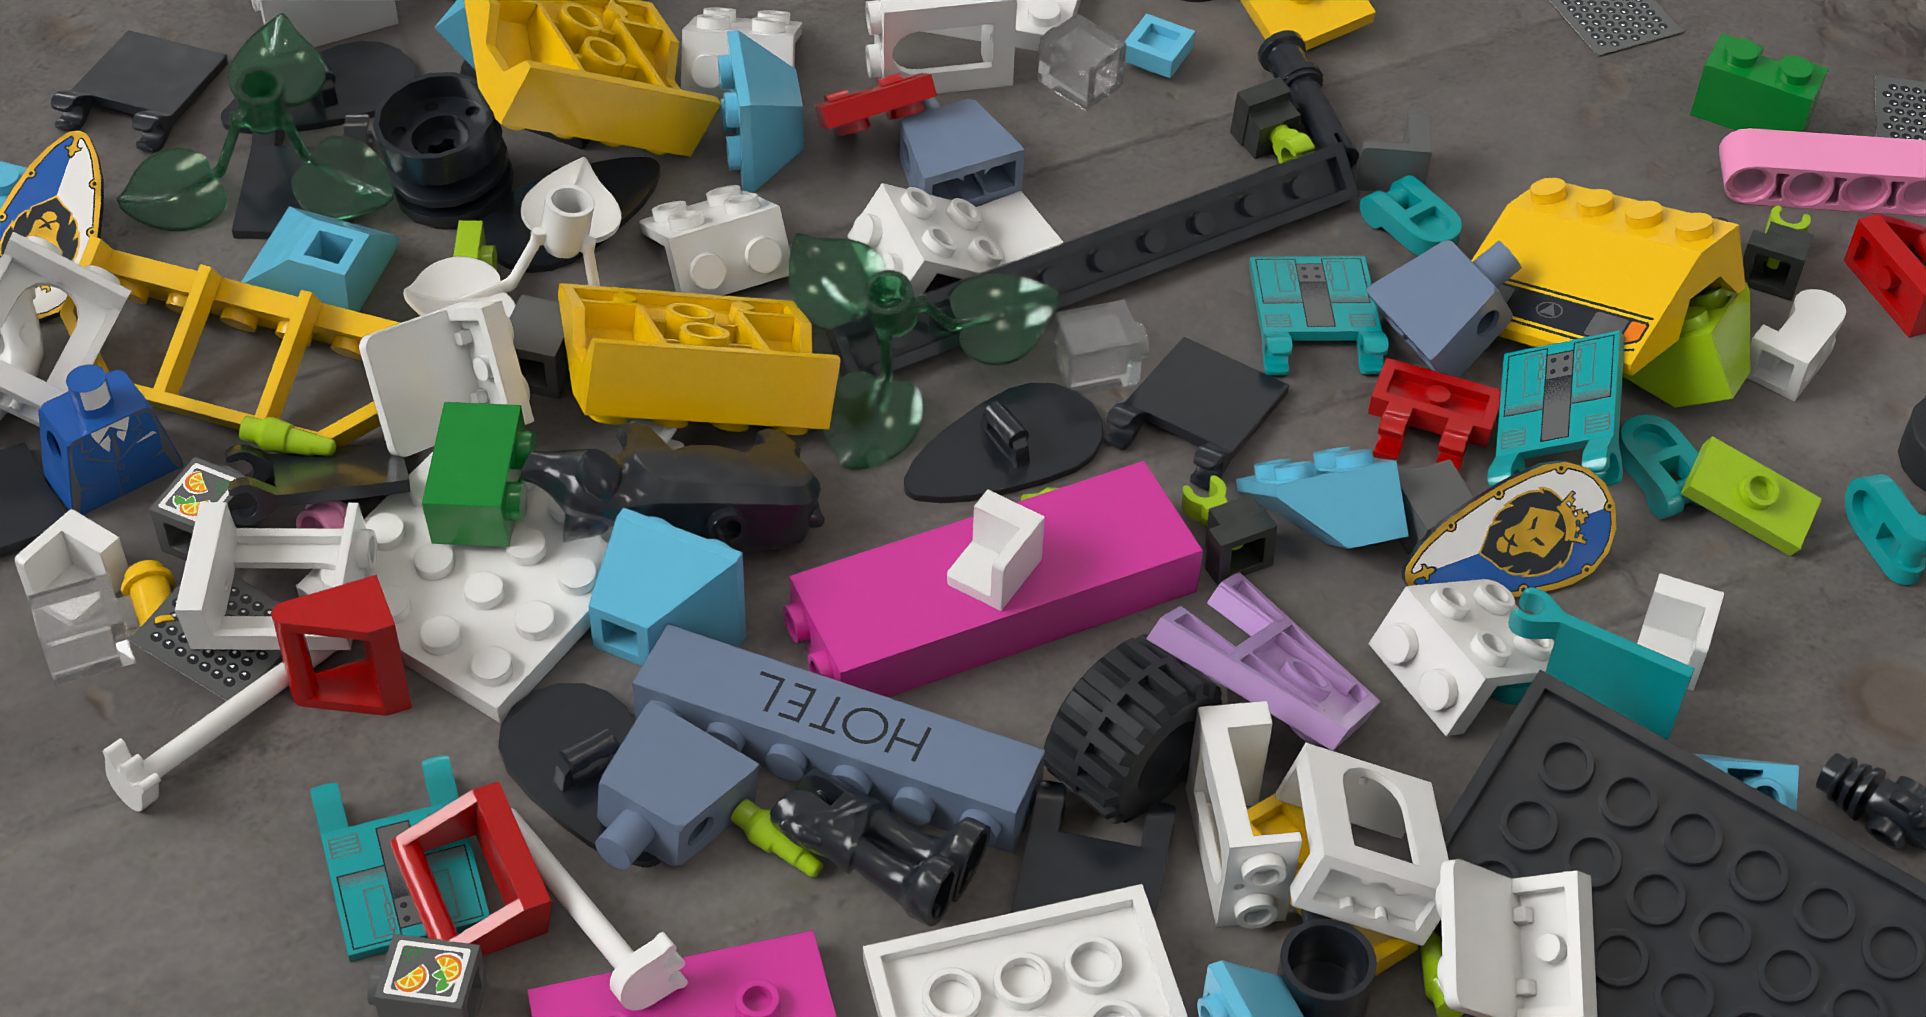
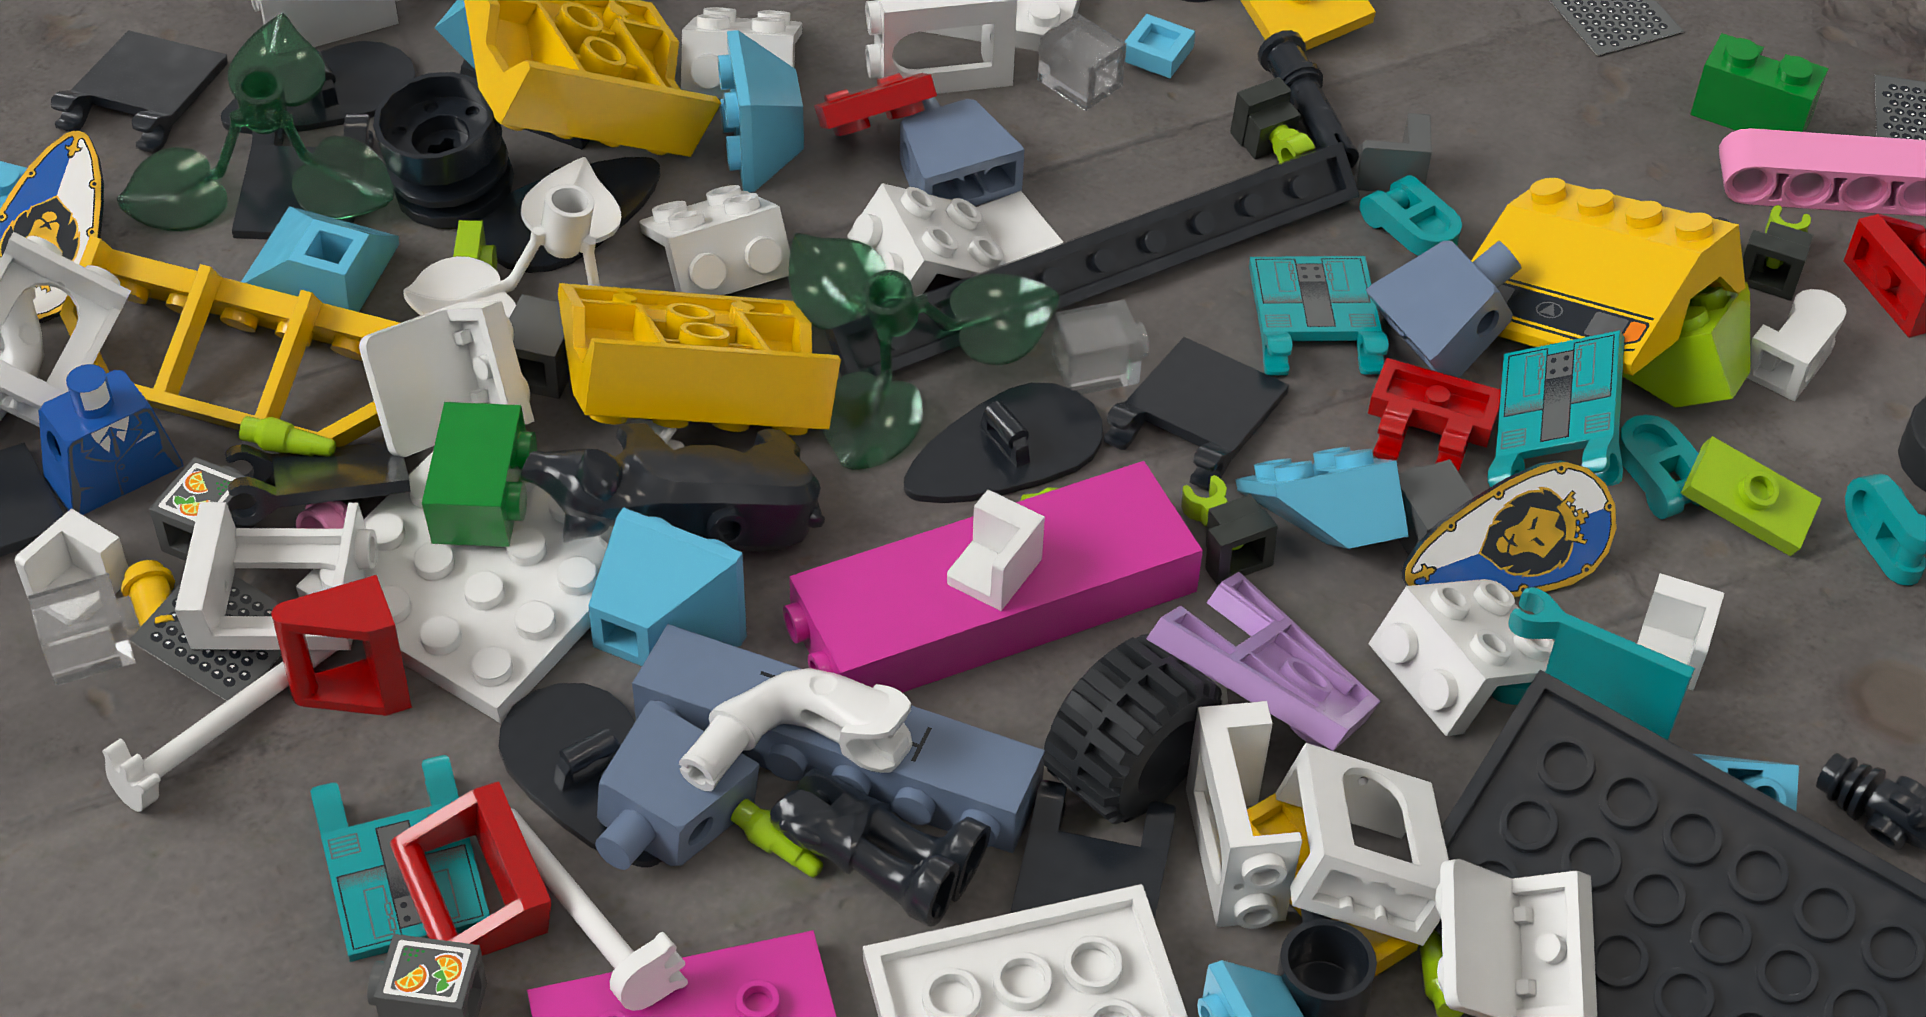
none -> white piece [679,668,912,791]

